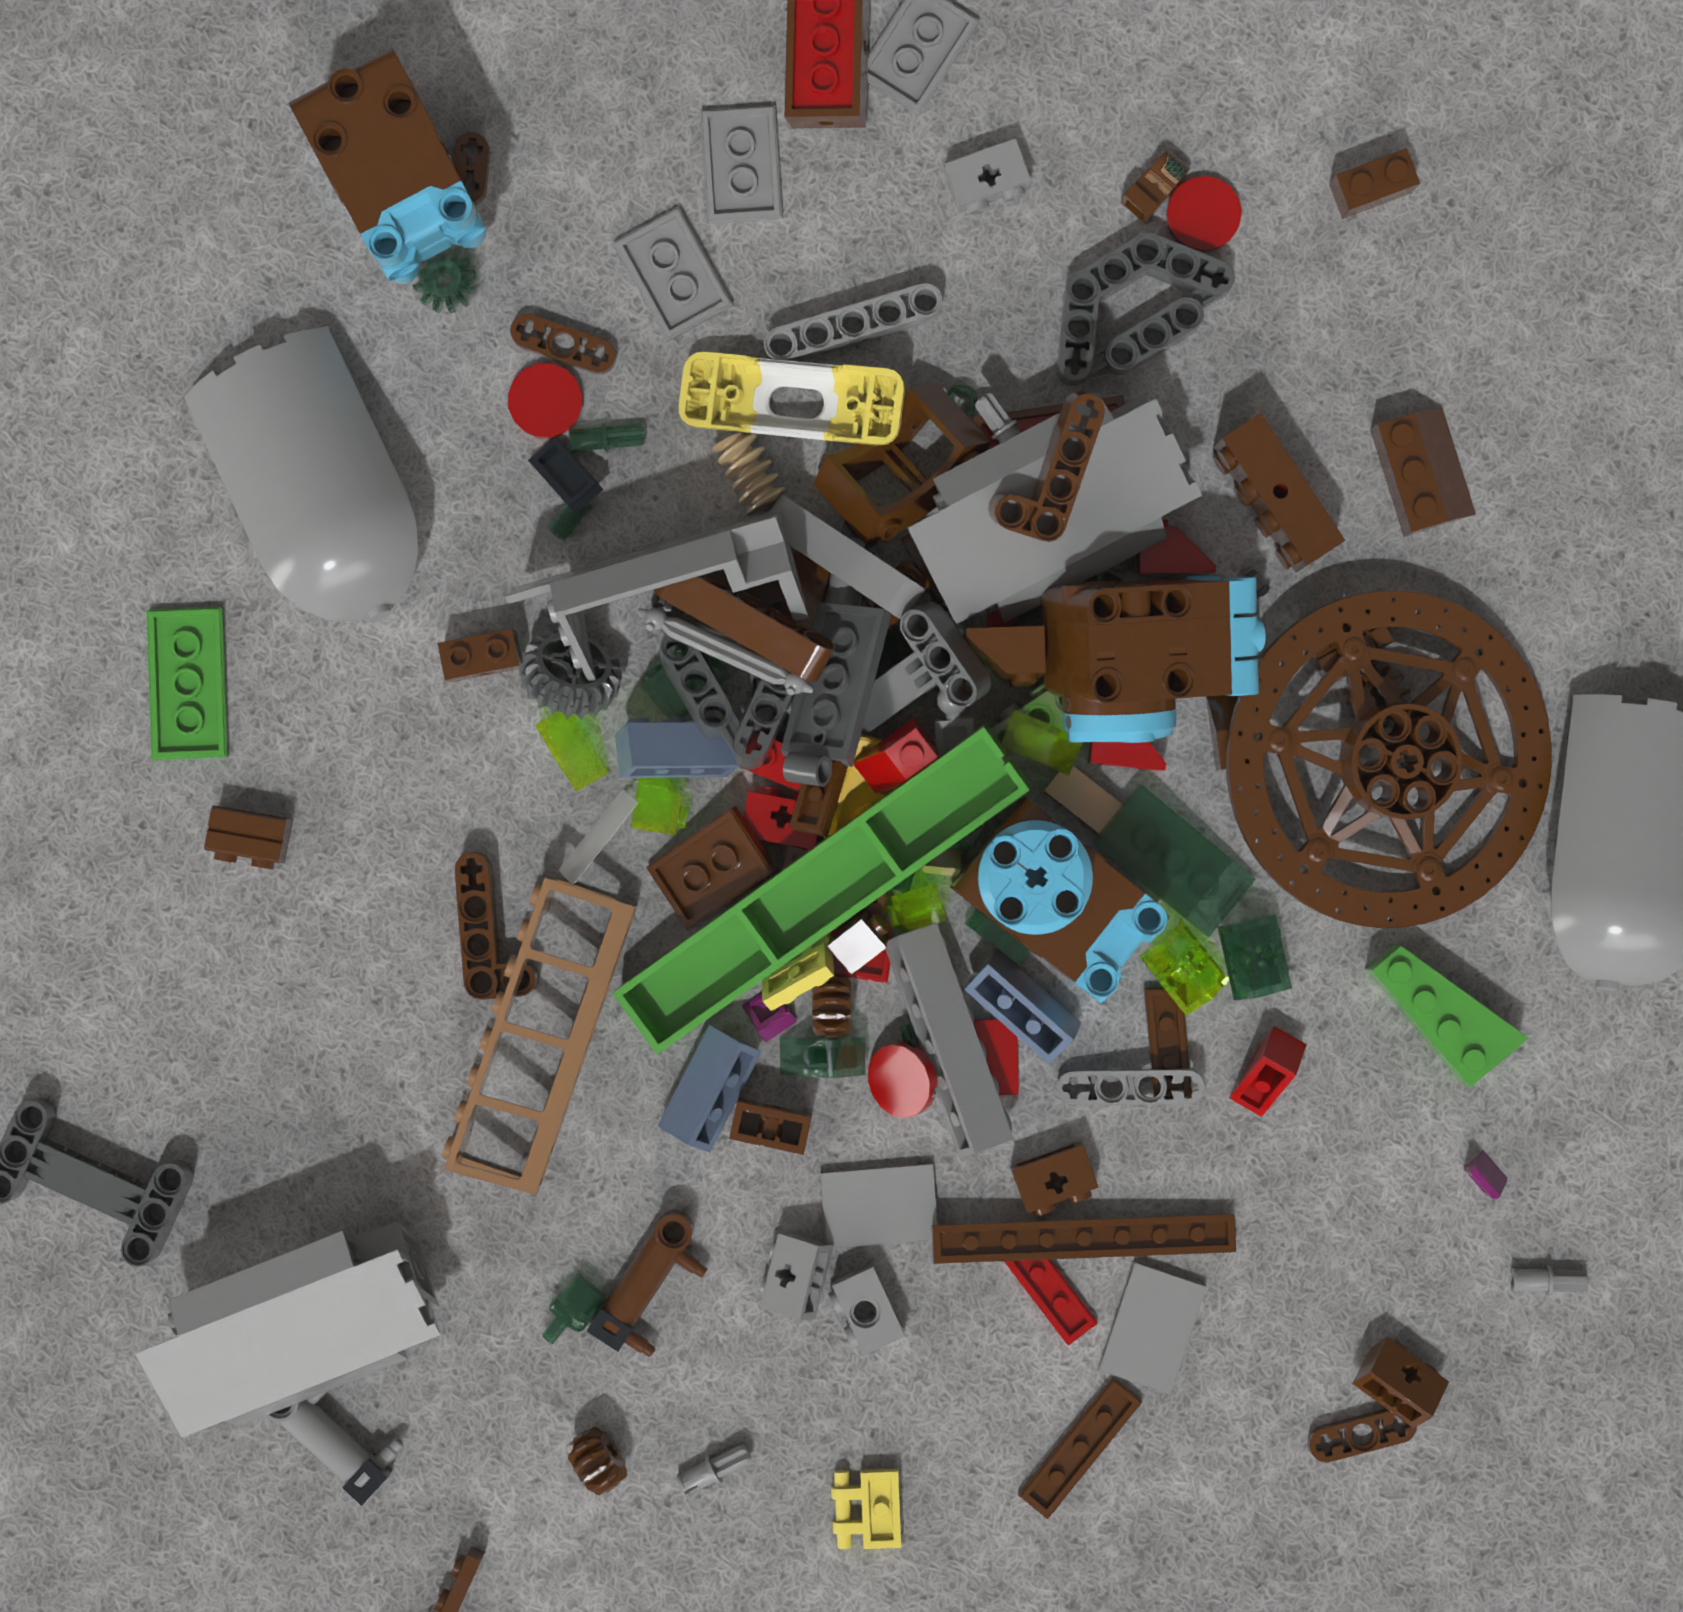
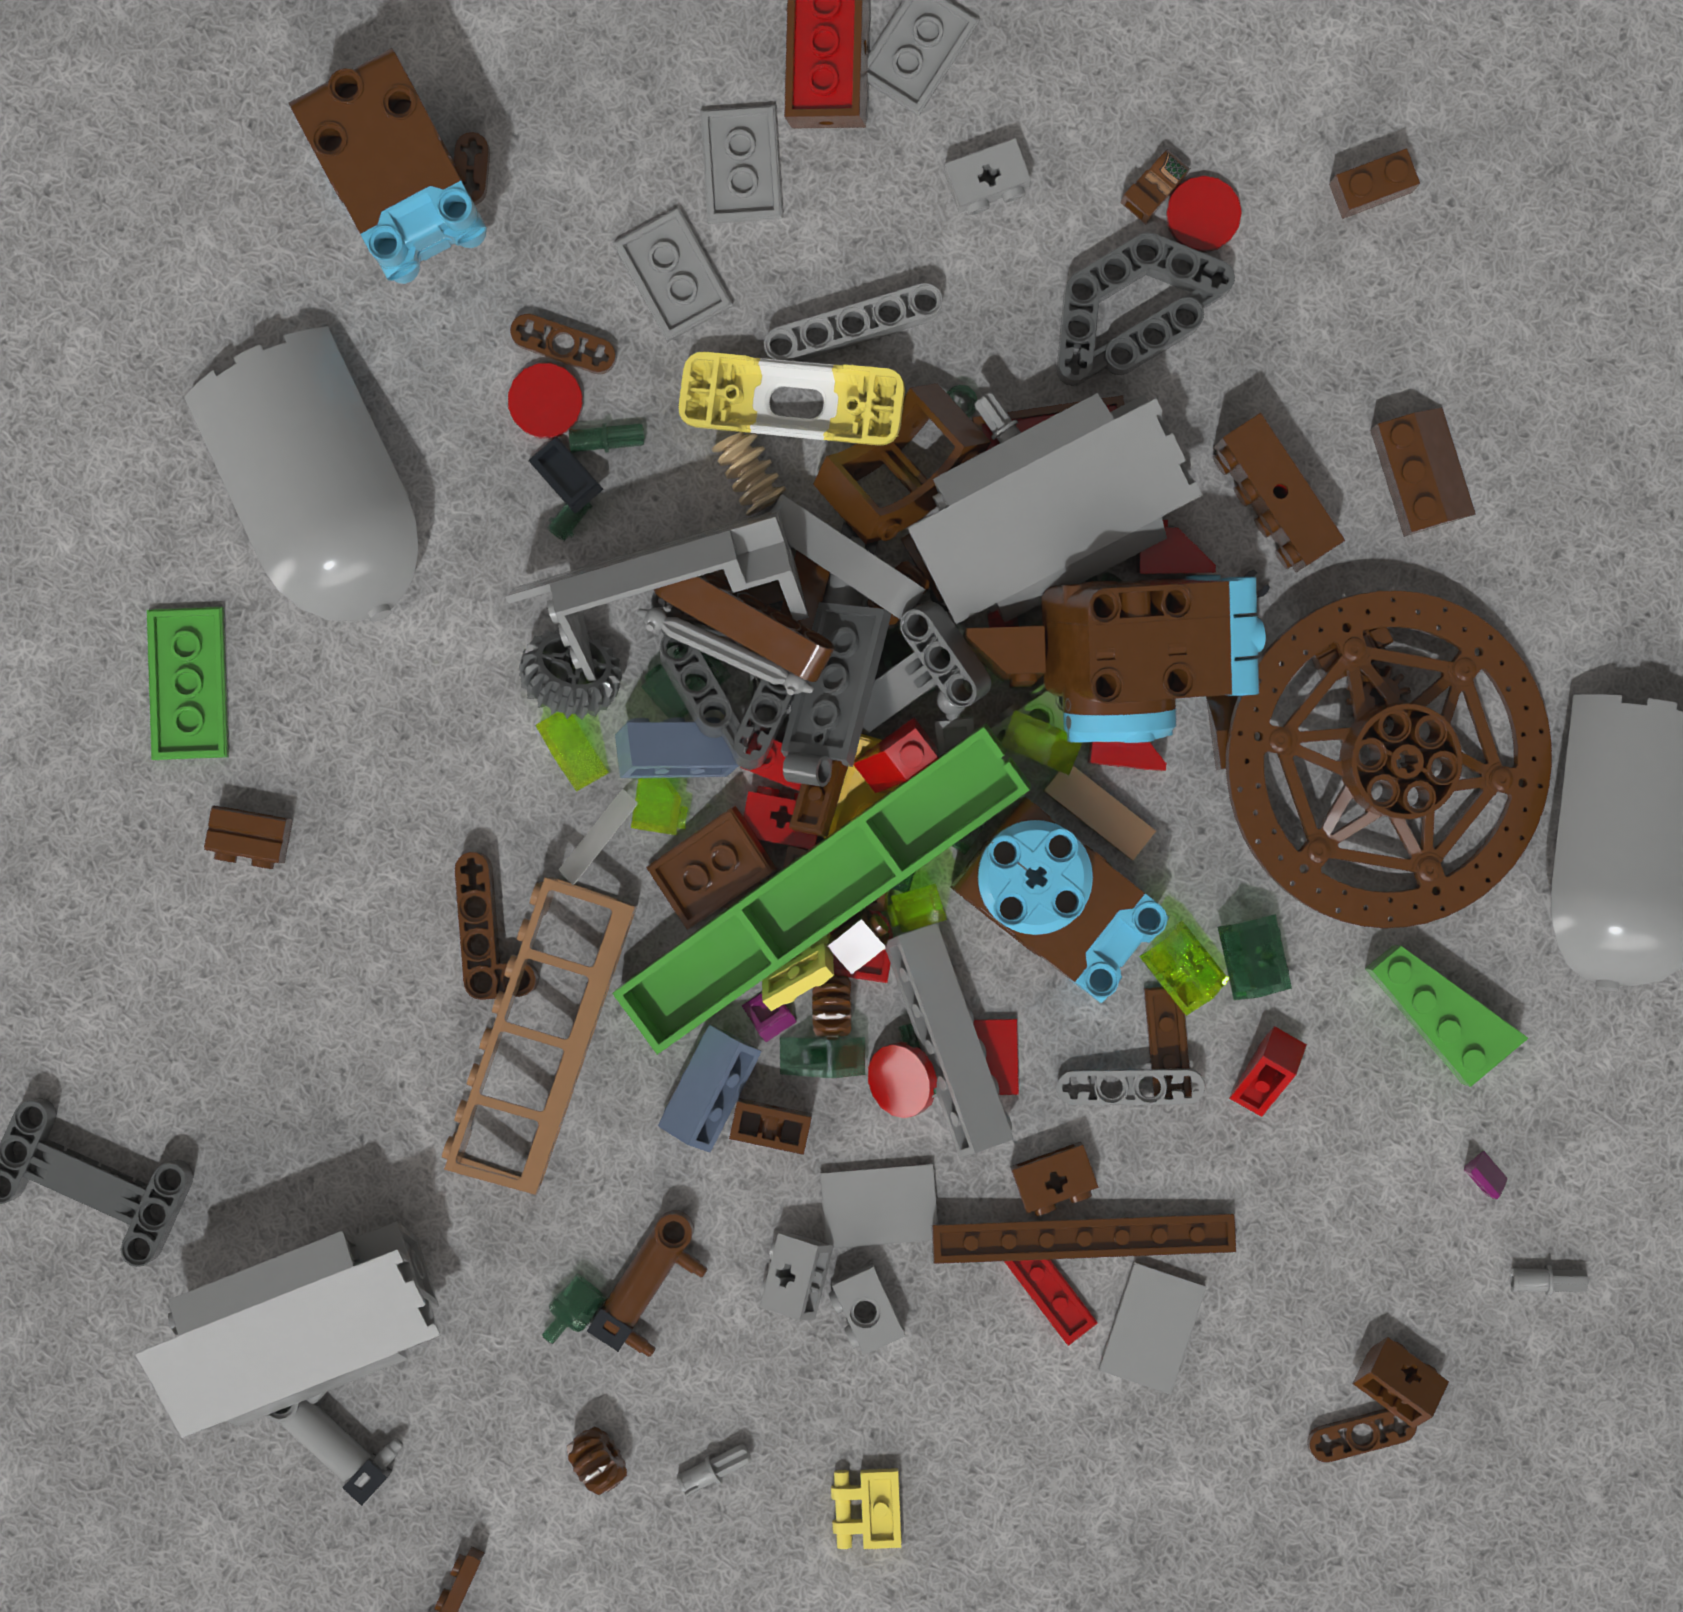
clear green gear [413,249,477,314] -> none
reddish brown brick [438,628,522,683] -> none
tan slope [921,848,961,876] -> none
clear green beam [964,908,1032,966] -> none
sand blue brick [964,948,1081,1065] -> none
reddish brown beam [988,391,1105,542] -> none
reddish brown tile [1018,1376,1143,1519] -> none
clear green tile [1092,784,1256,938] -> none

